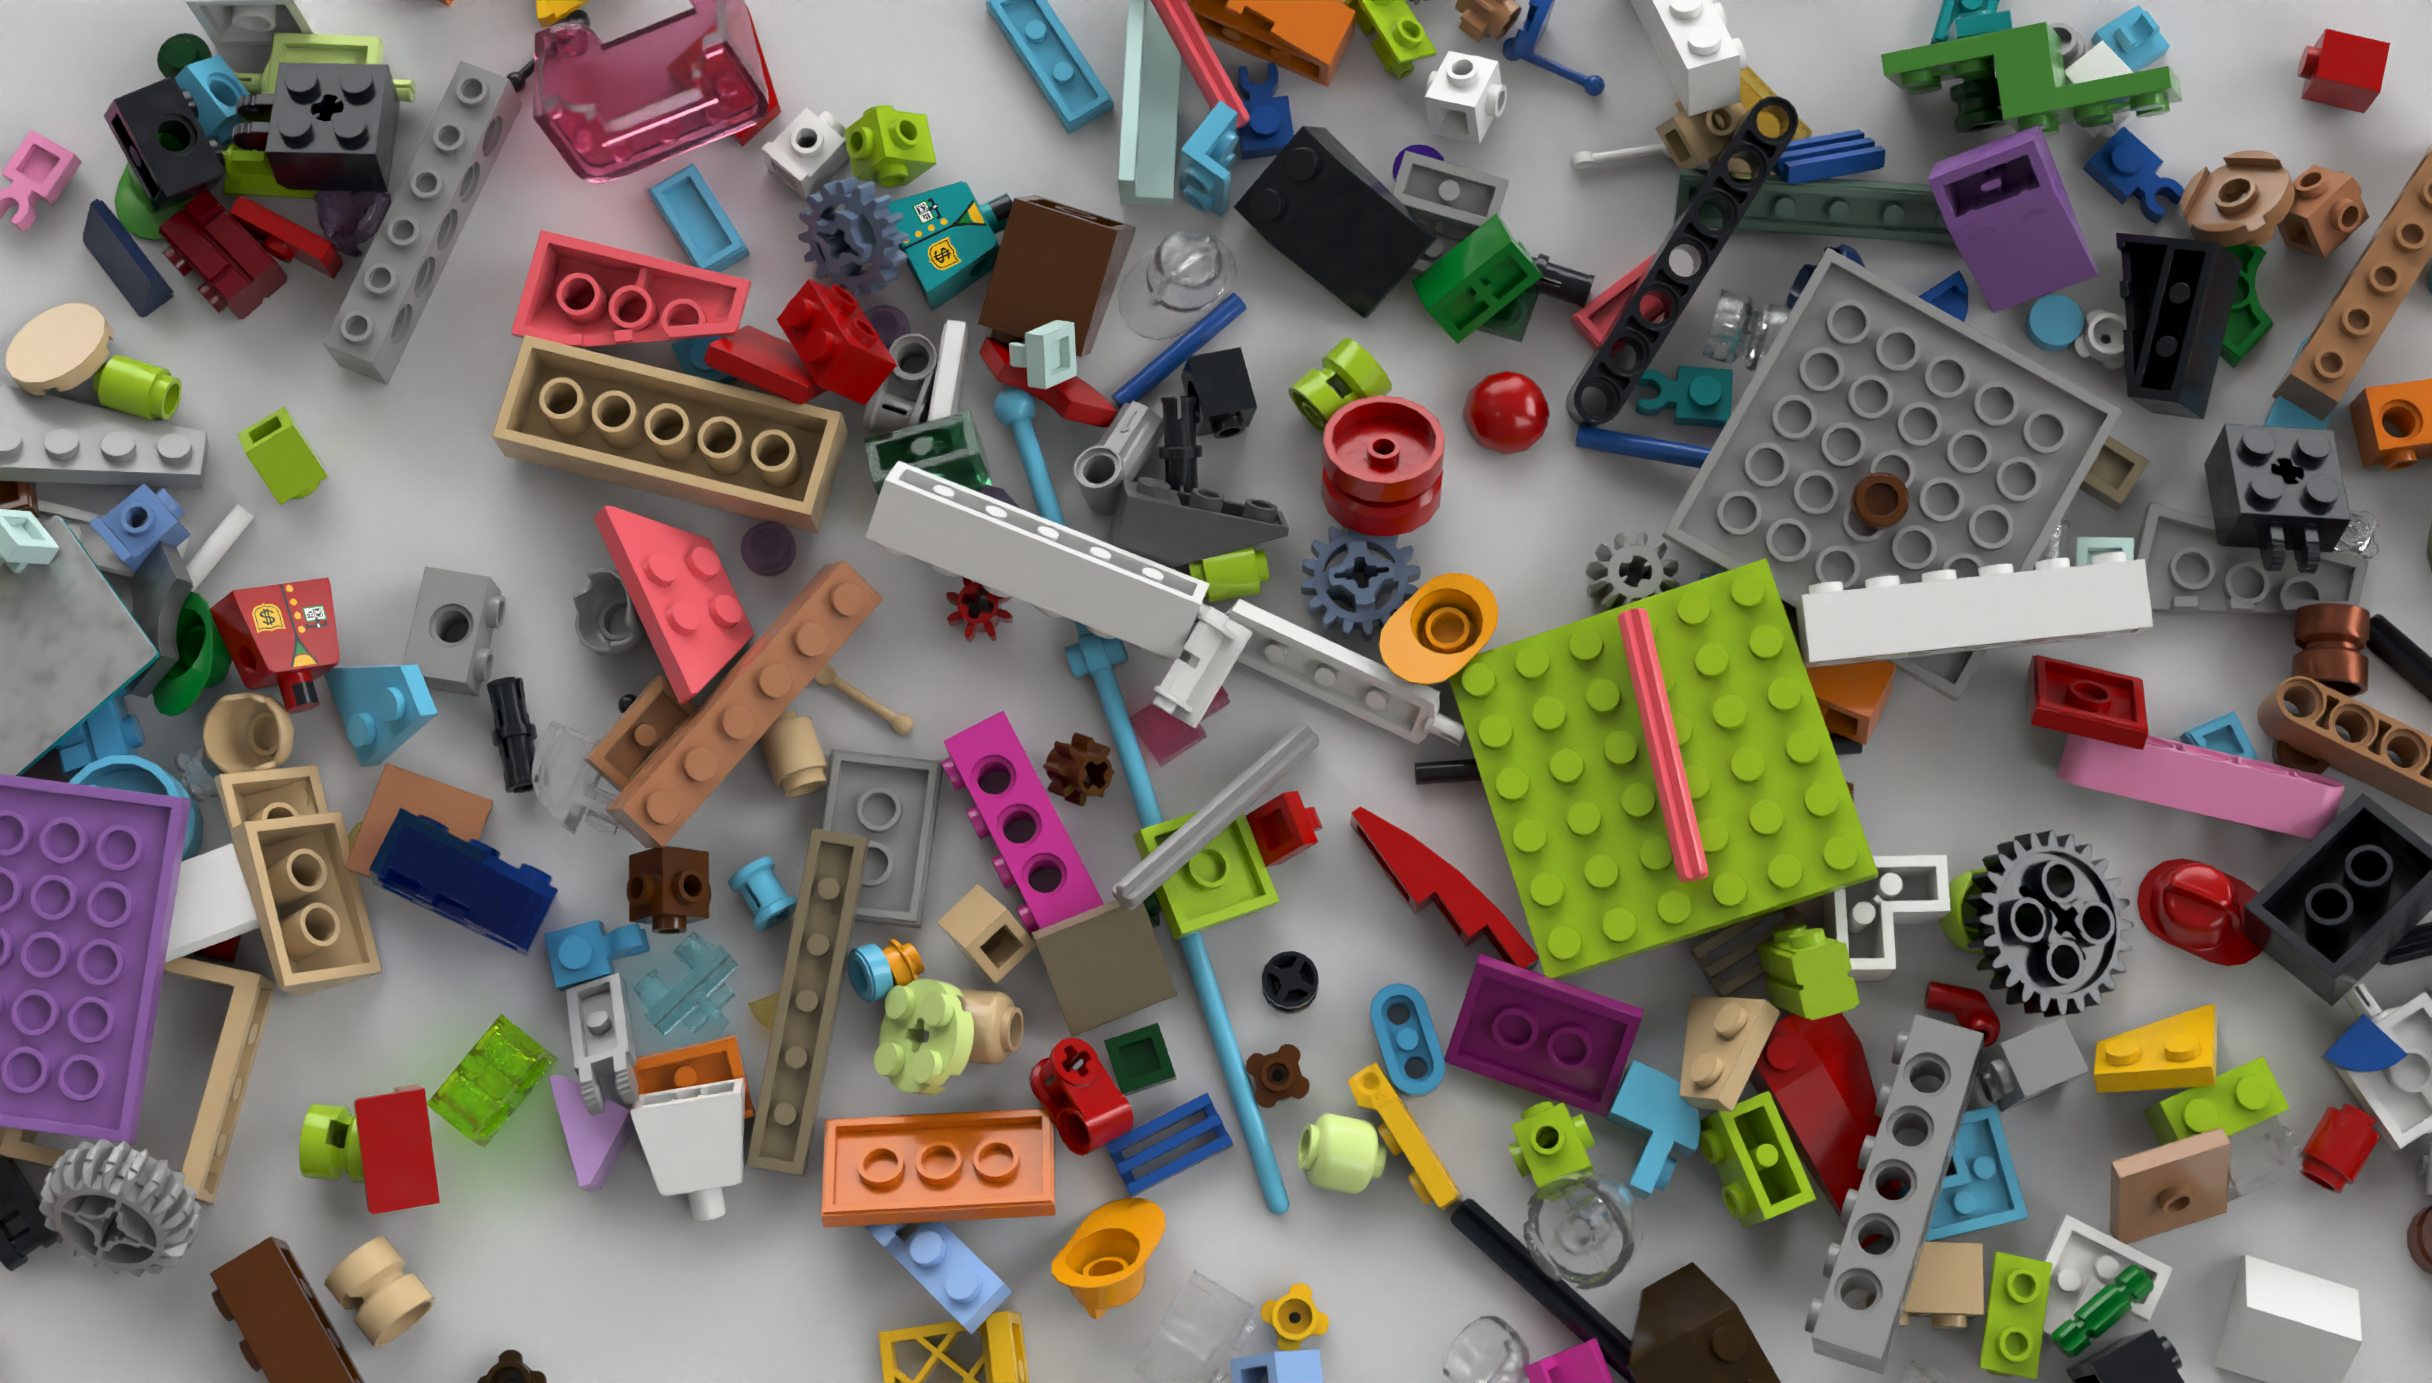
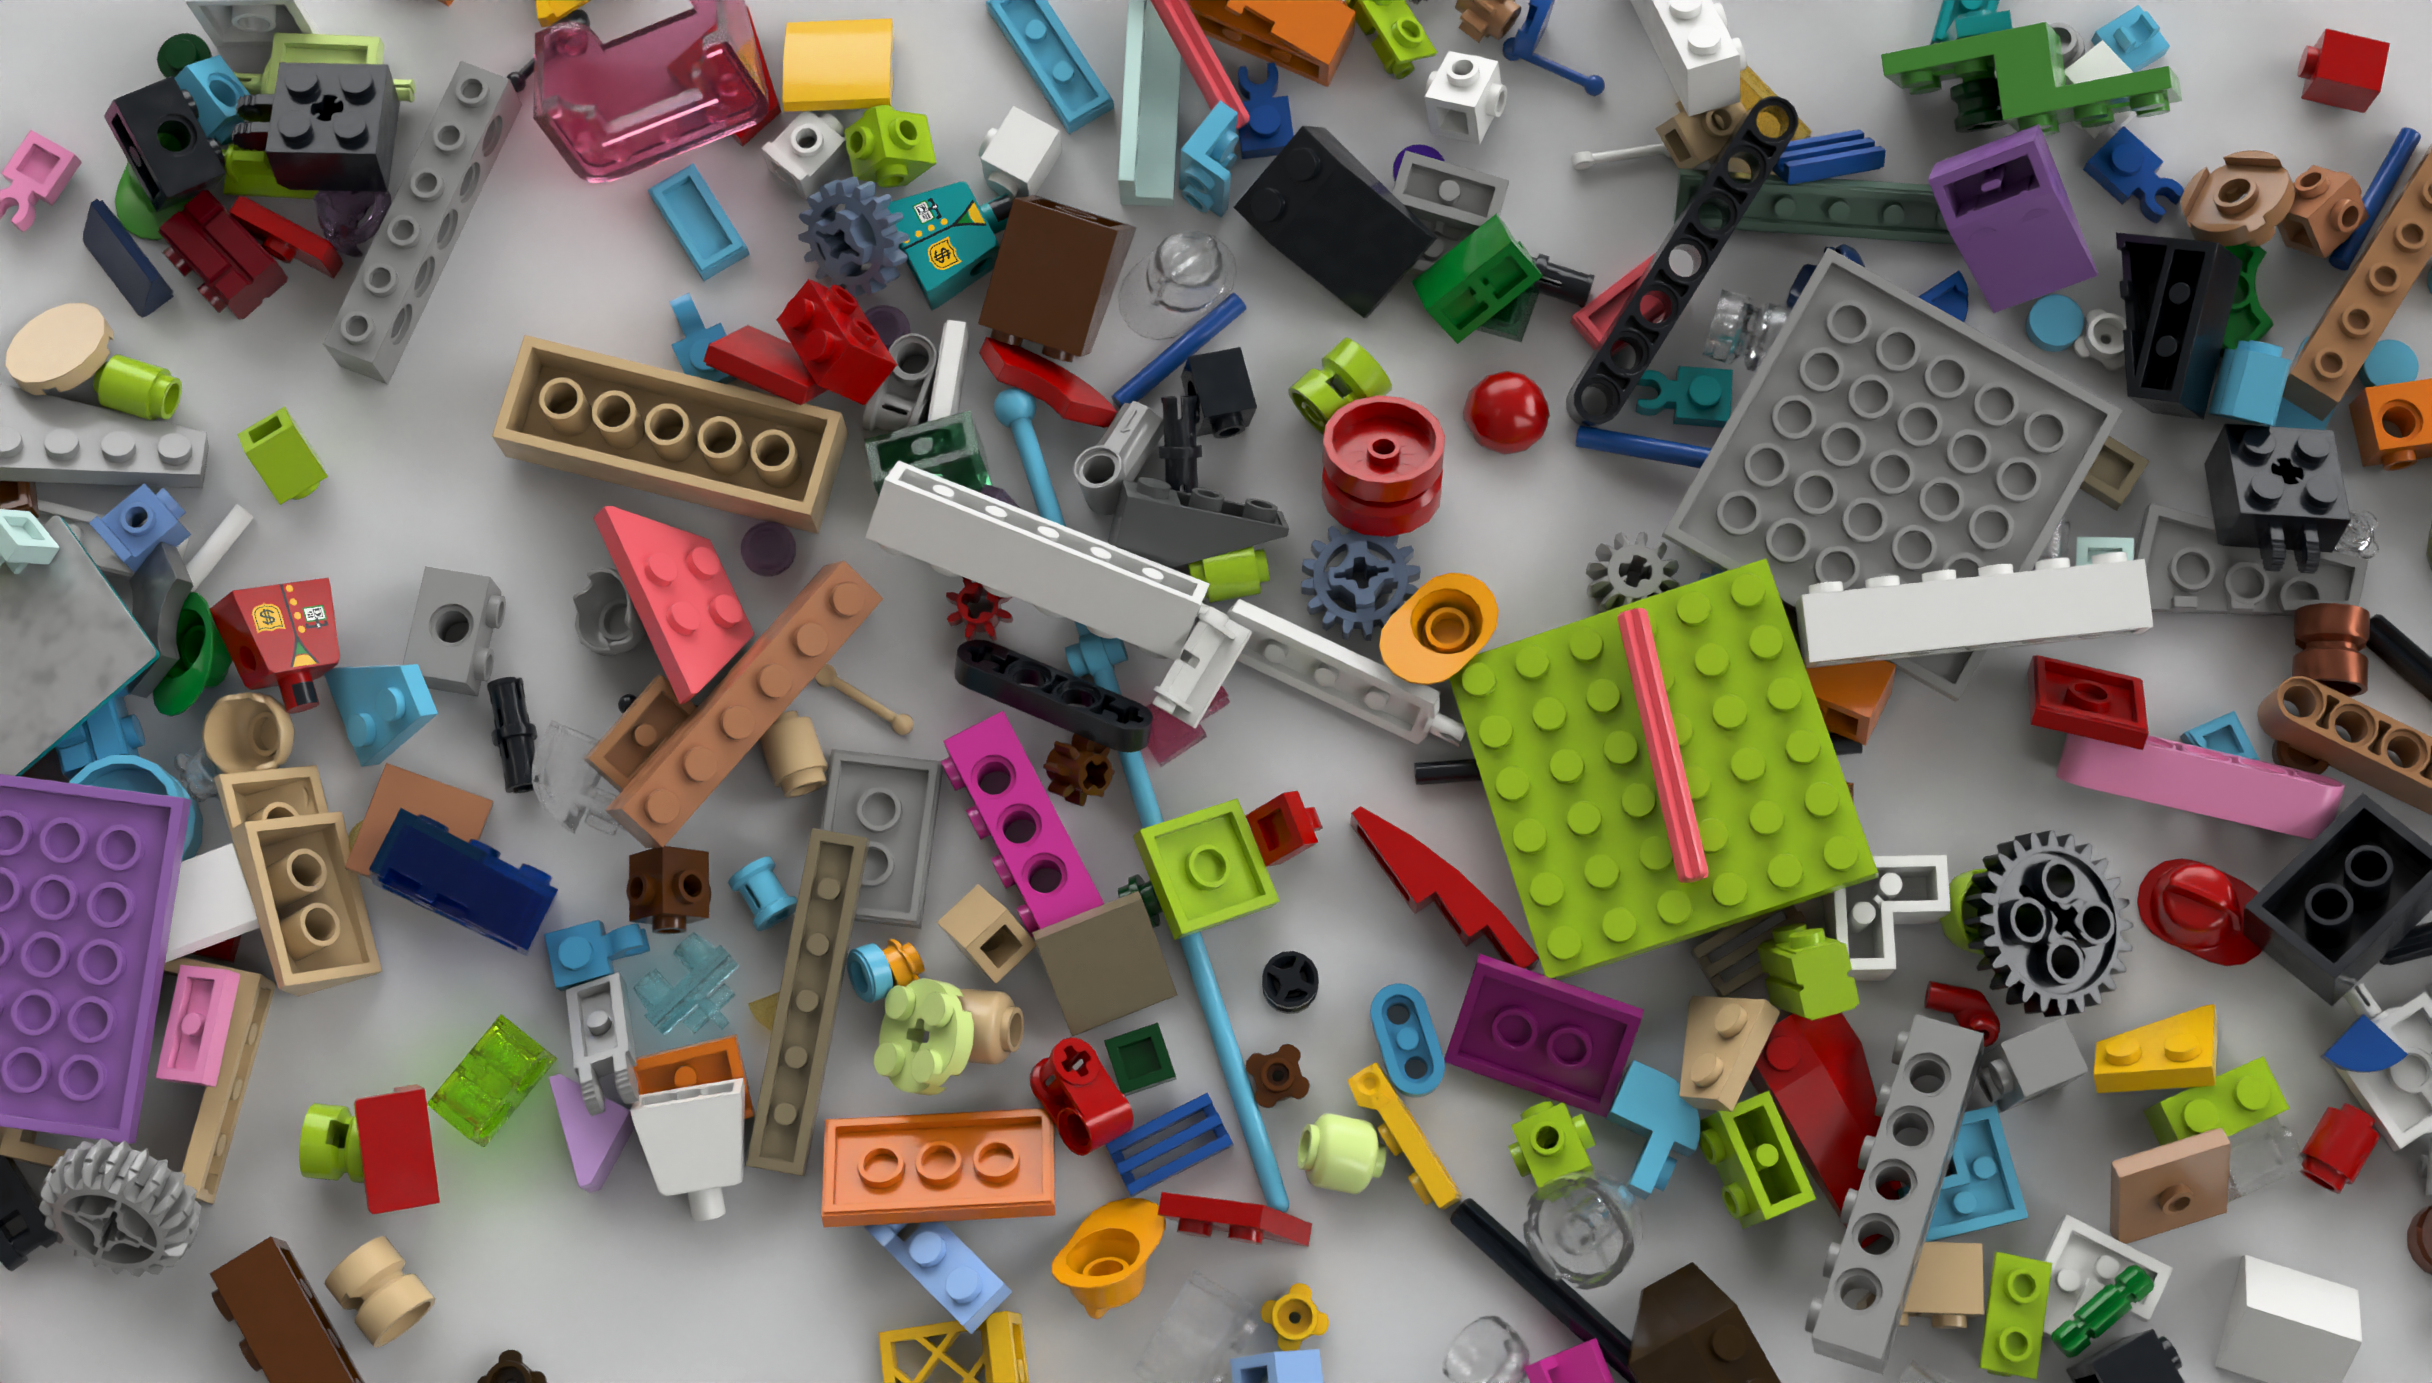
coral wedge [511,230,752,348] -> none
light aqua tile [1009,320,1077,389] -> none
light grey axle [1112,723,1319,910] -> none
reddish brown tile [1850,472,1909,531] -> none
none -> bright pink plate [155,965,241,1087]
none -> yellow slope [782,18,894,112]
none -> black beam [954,640,1153,753]
none -> white brick [979,106,1063,199]
none -> red wing [1157,1192,1312,1246]
none -> medium azure brick [2208,340,2292,426]
none -> blue bar [2328,127,2421,270]
none -> medium azure tile [2358,339,2419,388]

